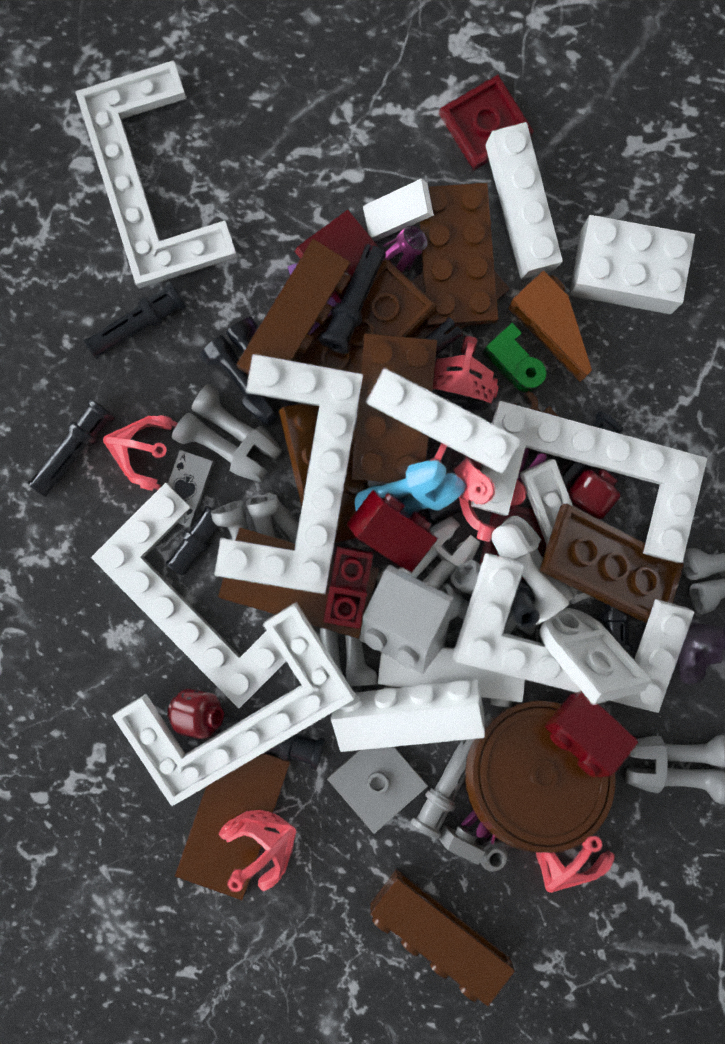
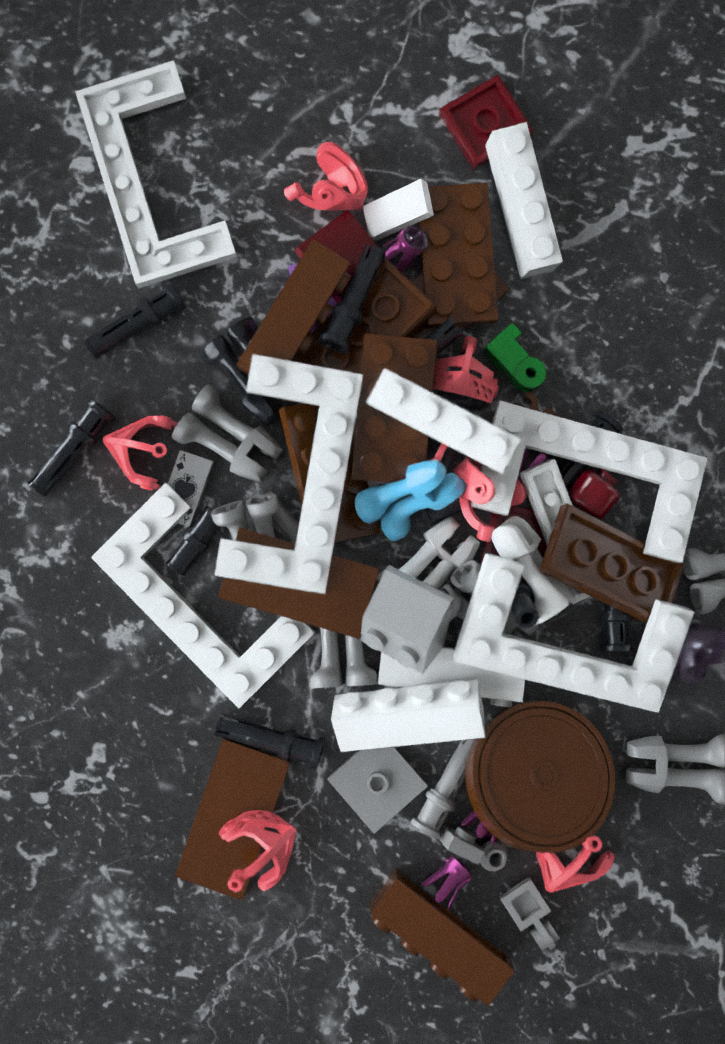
white plate [113,602,356,806] -> none
dark red head [167,689,224,739] -> none
dark red slope [323,546,374,629] -> none
dark red brick [347,490,438,573] -> none
dark orange slope [508,270,592,382] -> none
white tile [540,608,652,705] -> none
dark red brick [544,690,639,778] -> none
white brick [569,215,695,314] -> none
none -> coral helmet [284,142,368,211]
none -> flat silver piece [421,854,473,911]
none -> light grey plate [499,877,560,951]

